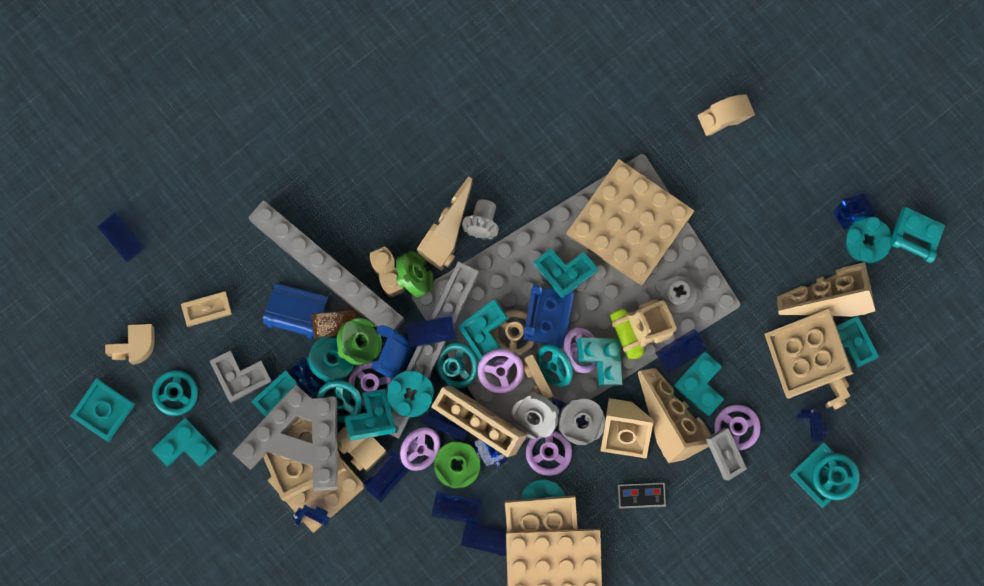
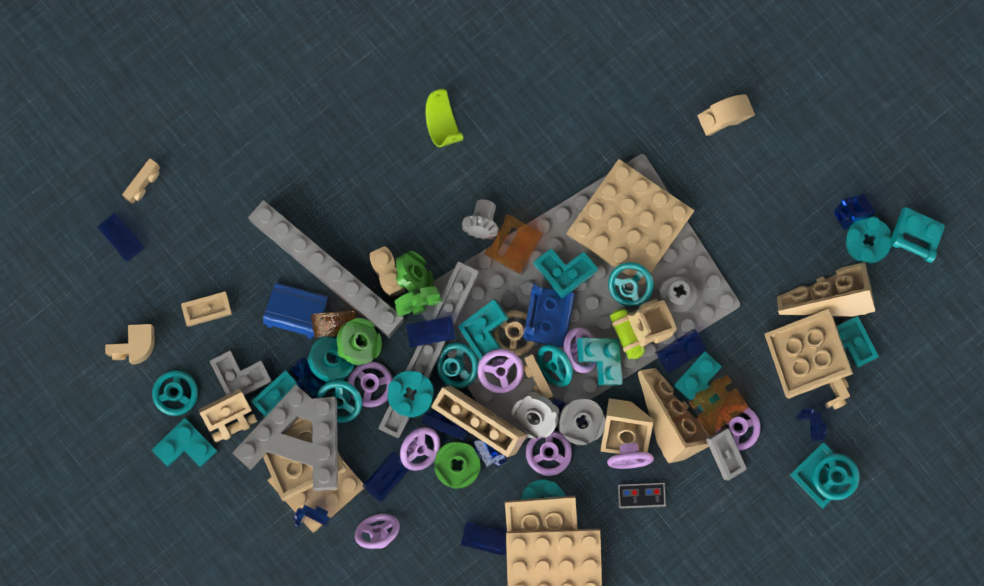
teal plate [70,378,135,442] -> none
tan brick [337,426,387,472] -> none
teal plate [345,389,396,441] -> none
blue piece [372,325,415,380] -> none
tan wedge [417,176,473,271] -> none
clear blue plate [432,491,482,525] -> none
none -> tan plate [122,158,160,204]
none -> tan plate [198,389,258,442]
none -> lavender piece [355,514,400,549]
none -> bright green plate [394,286,442,316]
none -> lime piece [425,89,463,147]
none -> clear orange plate [484,214,542,275]
none -> lavender piece [607,443,654,469]
none -> teal piece [608,262,654,307]
none -> clear orange plate [689,375,749,434]

